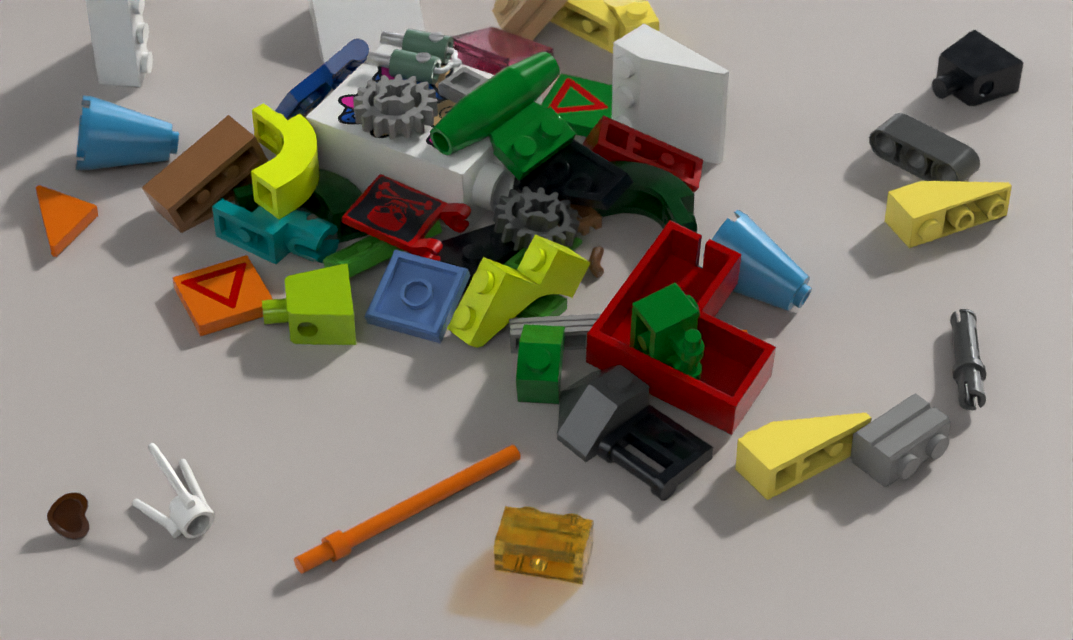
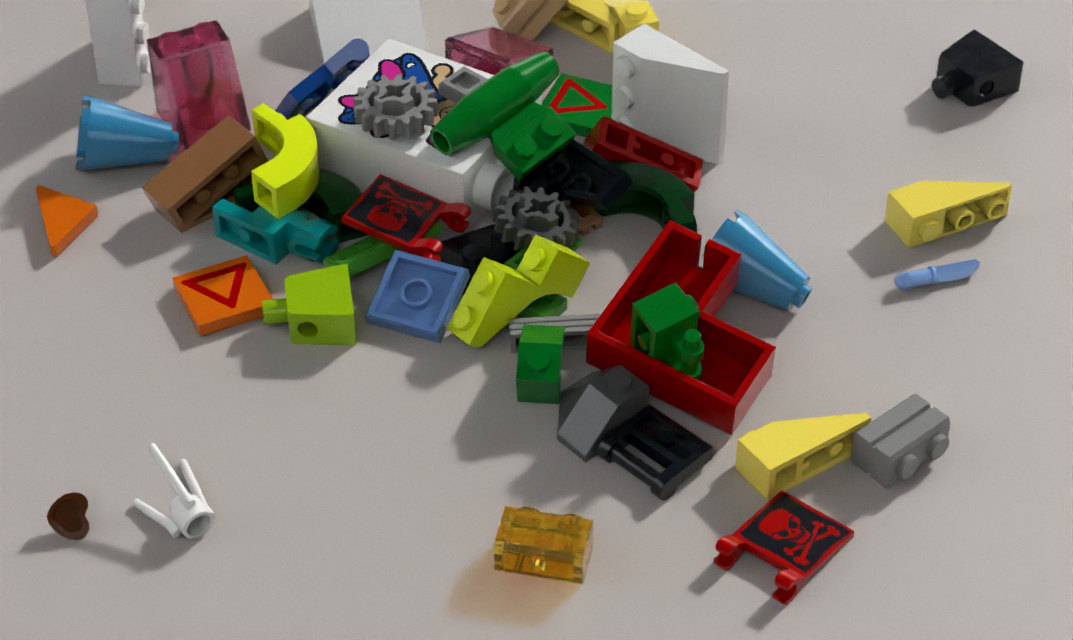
orange bar [294,444,521,574] -> none
sand green piece [367,28,462,85] -> none
medium nougat leg [589,245,604,278] -> none
dark grey beam [869,113,980,182] -> none
dark grey pin [950,309,986,410] -> none
none -> clear pink slope [147,20,251,151]
none -> red flag [713,491,854,605]
none -> light blue piece [894,259,980,290]

